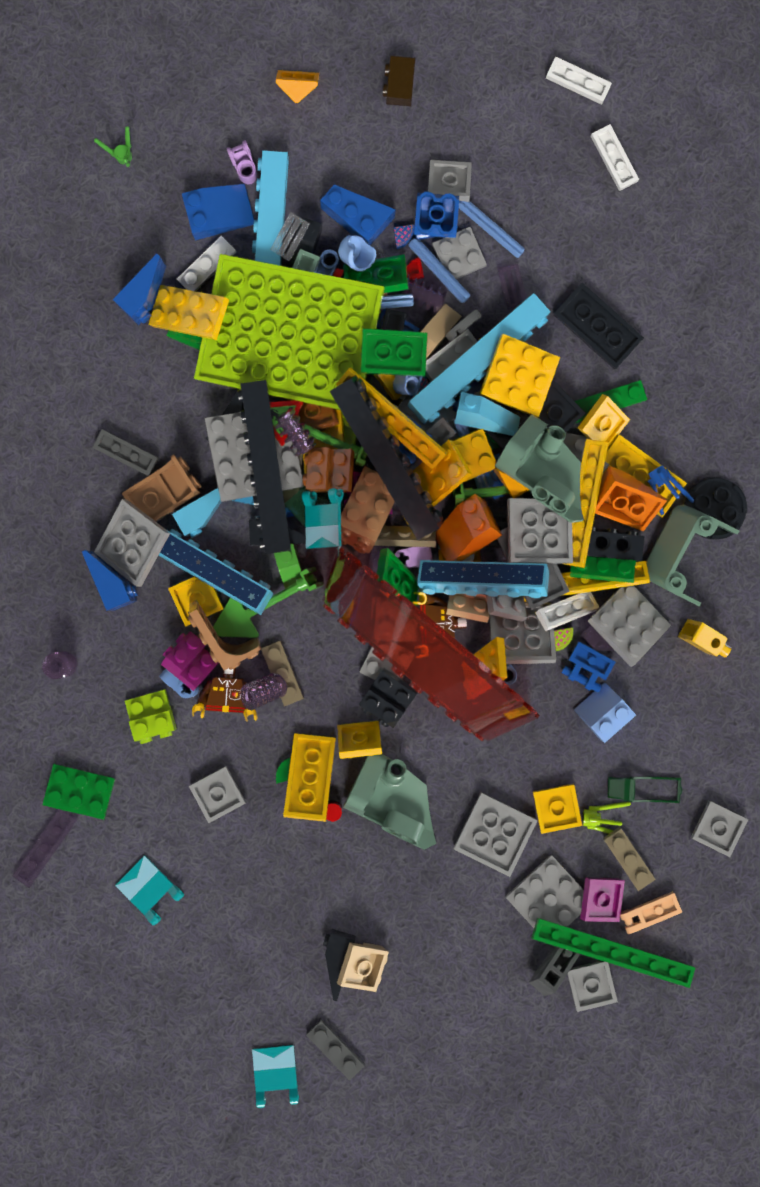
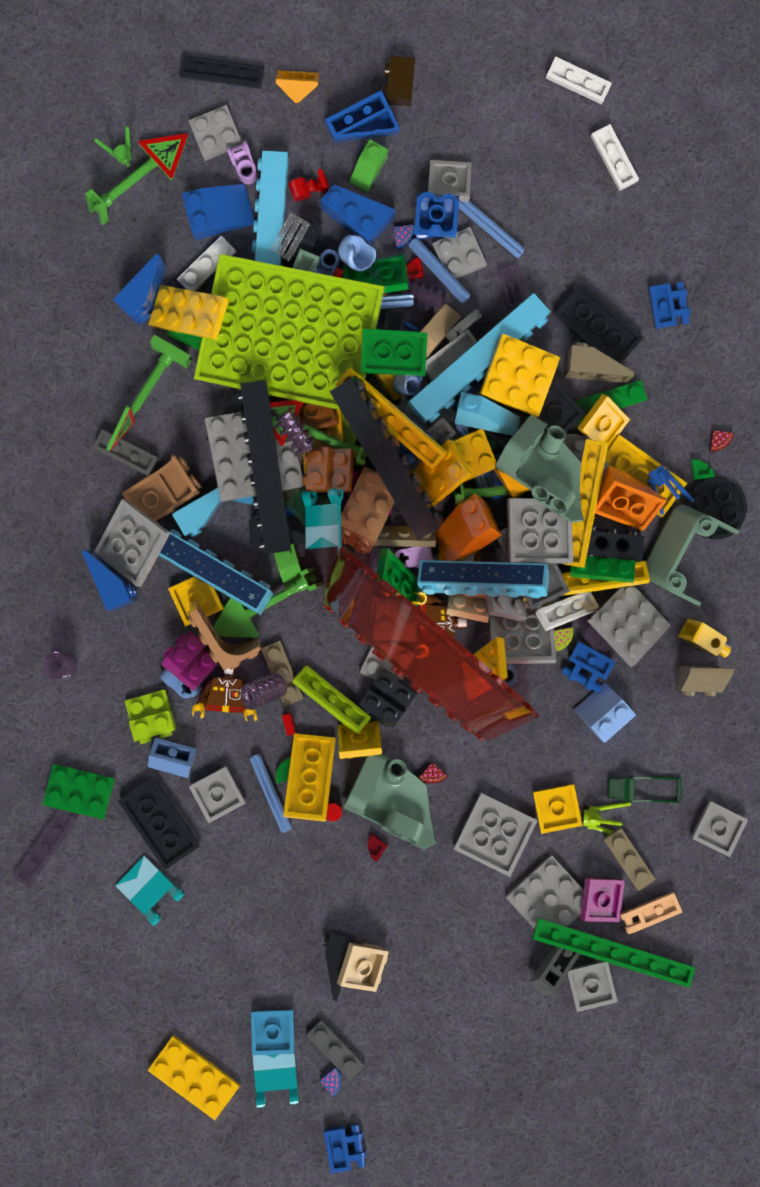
none -> bright green piece [85,134,188,226]
none -> bright green piece [106,335,191,451]
none -> black plate [118,777,201,870]
none -> medium blue brick [148,738,196,778]
none -> yellow plate [148,1035,240,1120]
none -> black tile [179,55,265,89]
none -> light grey plate [188,105,242,161]
none -> medium blue axle [250,754,291,833]
none -> dark azure plate [251,1009,295,1055]
none -> red tile [282,712,296,736]
none -> red leg [288,169,330,202]
none -> lime plate [292,665,371,735]
none -> blue tile [320,1066,341,1097]
none -> blue wedge [324,91,400,143]
none -> blue plate [324,1123,367,1174]
none -> bright green slope [349,139,388,193]
none -> dark red tile [368,833,388,862]
none -> dark red tile [418,762,448,784]
none -> dark tan slope [564,343,634,383]
none -> blue plate [648,282,691,329]
none -> dark tan slope [676,665,734,696]
none -> green tile [690,459,715,480]
none -> dark red tile [709,430,734,452]

